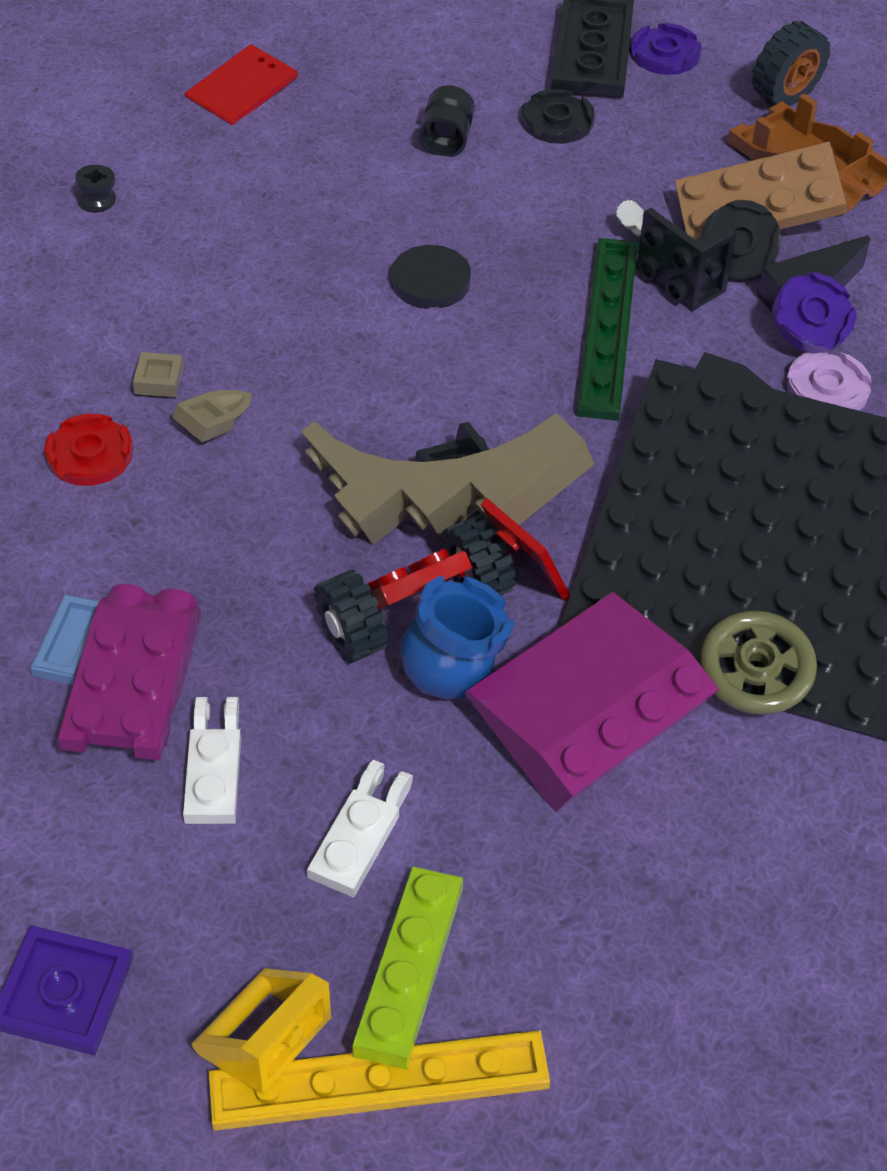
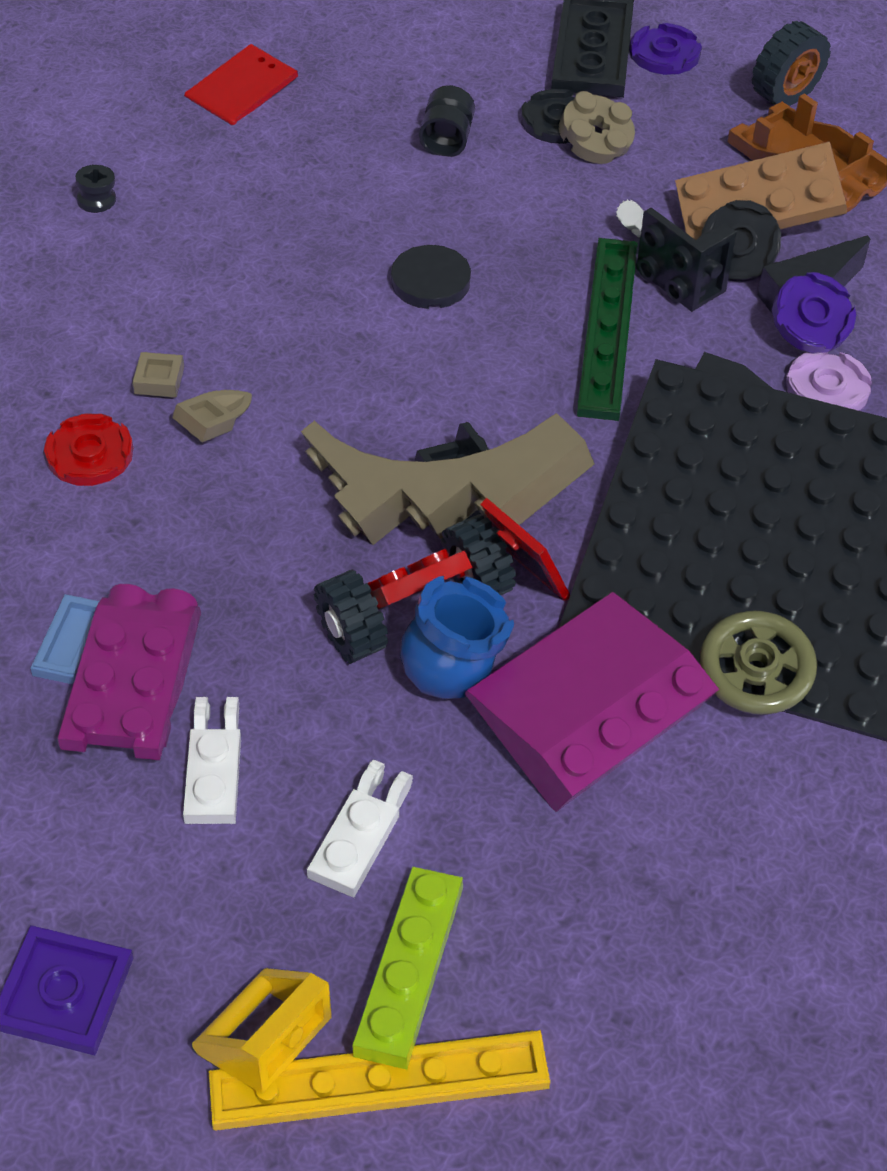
none -> dark tan plate [559,91,635,164]

